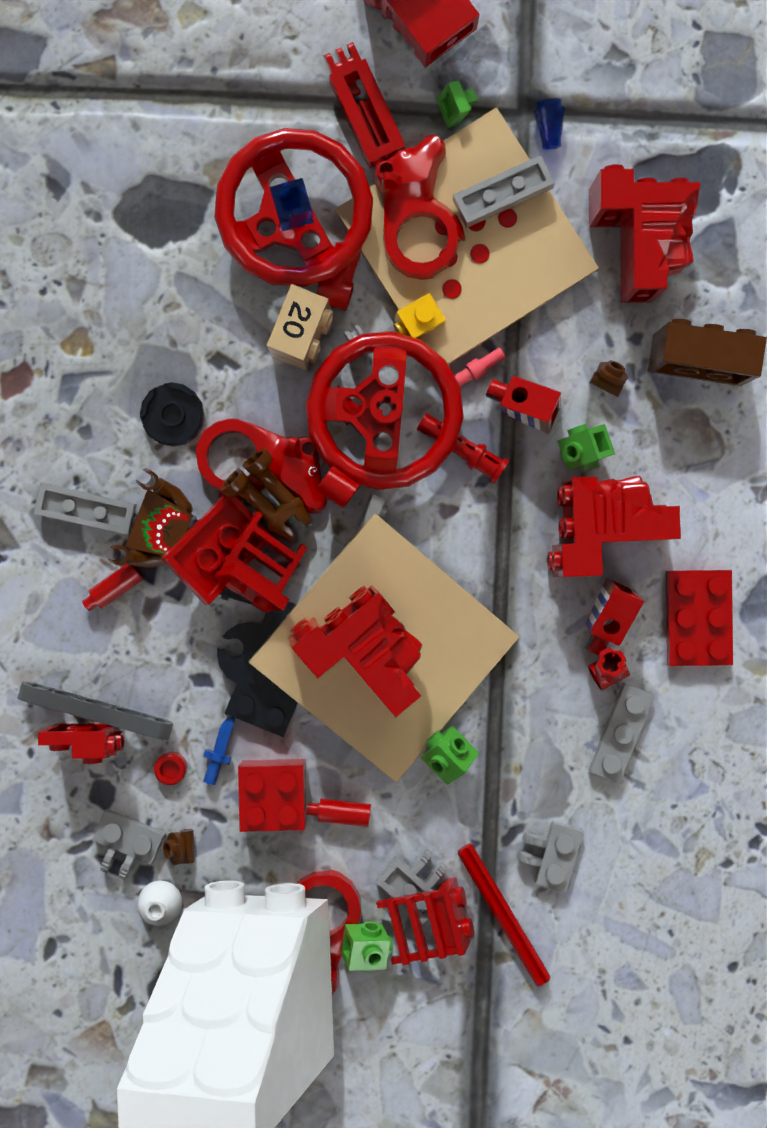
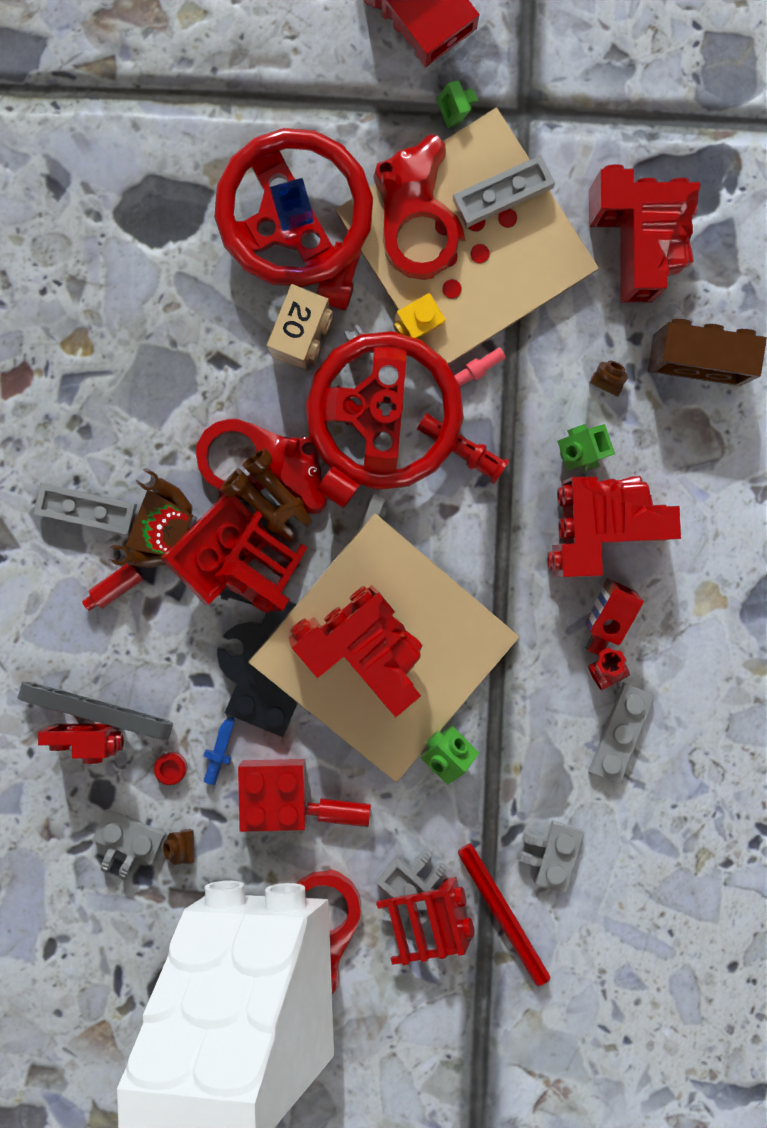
white brick [137,881,182,926] -> none
black tile [140,382,205,447] -> none
red hinge [323,42,406,169] -> none
bright green brick [341,921,393,972] -> none
red torso [486,376,561,434] -> none
clear blue cone [533,98,565,150] -> none
red plate [666,570,733,666] -> none

